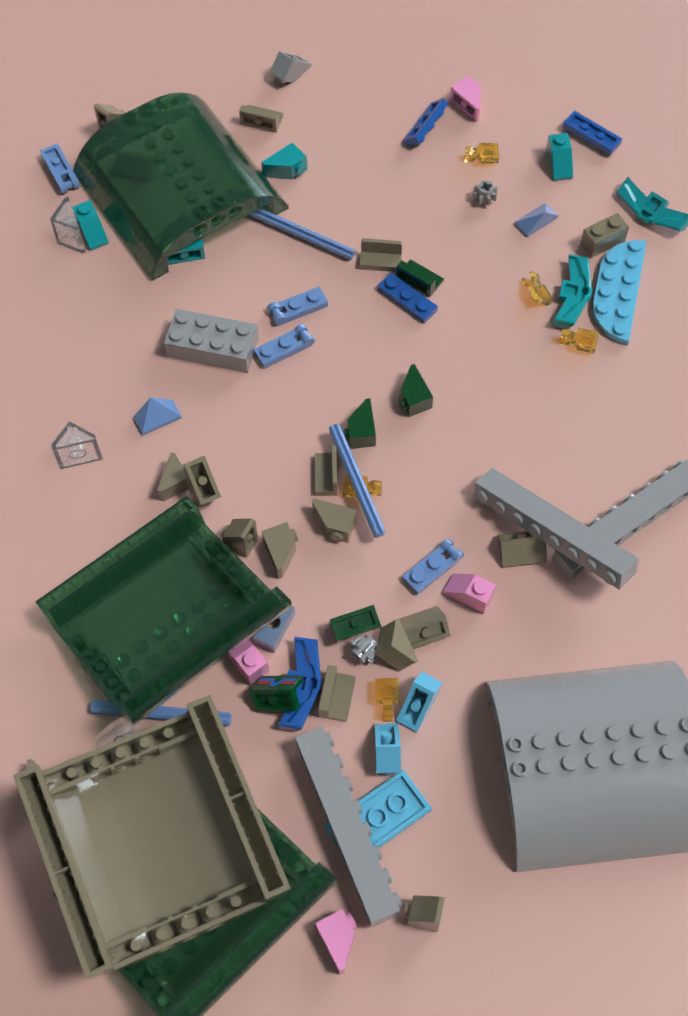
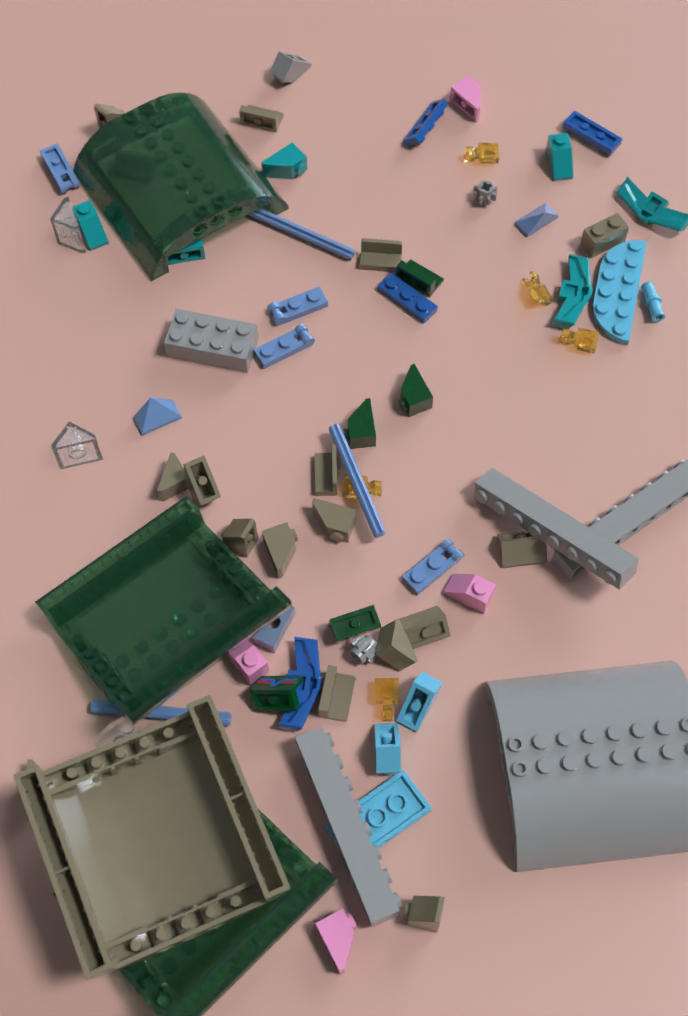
none -> medium azure pin [641,281,665,322]

